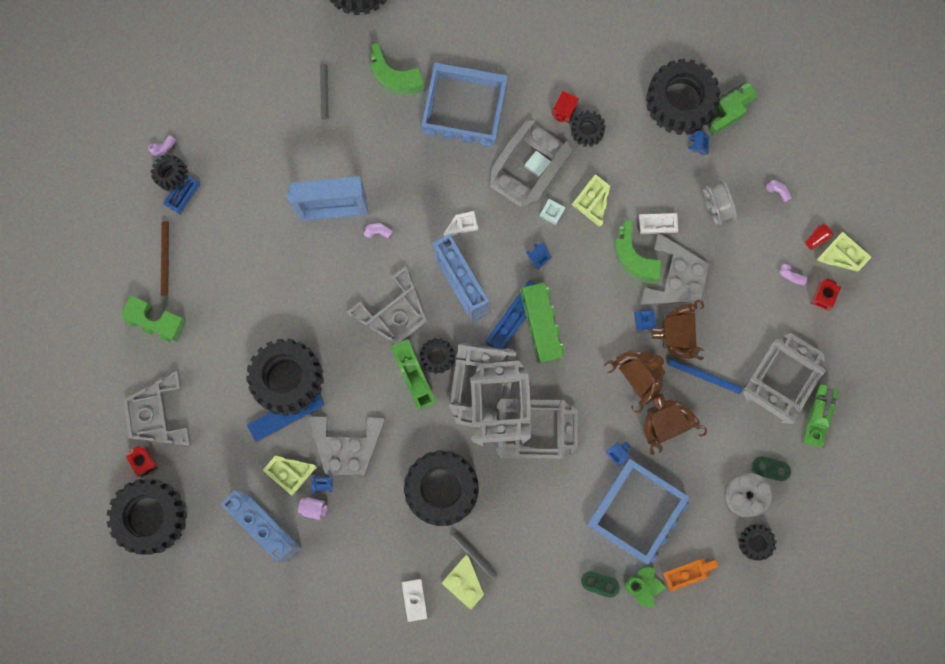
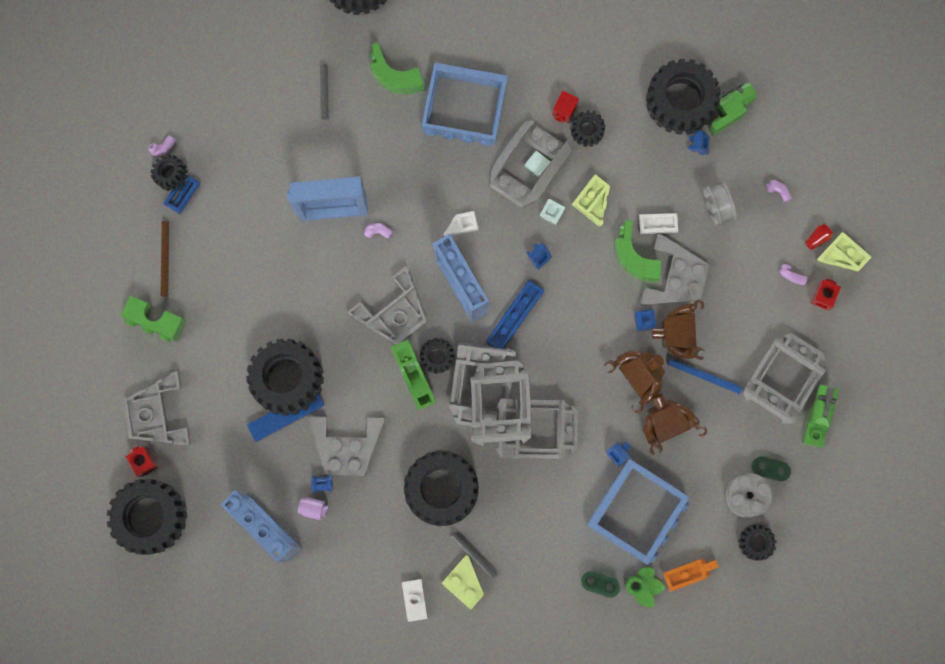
yellowish green wing [262,456,317,496] -> none
bright green brick [520,282,564,364] -> none

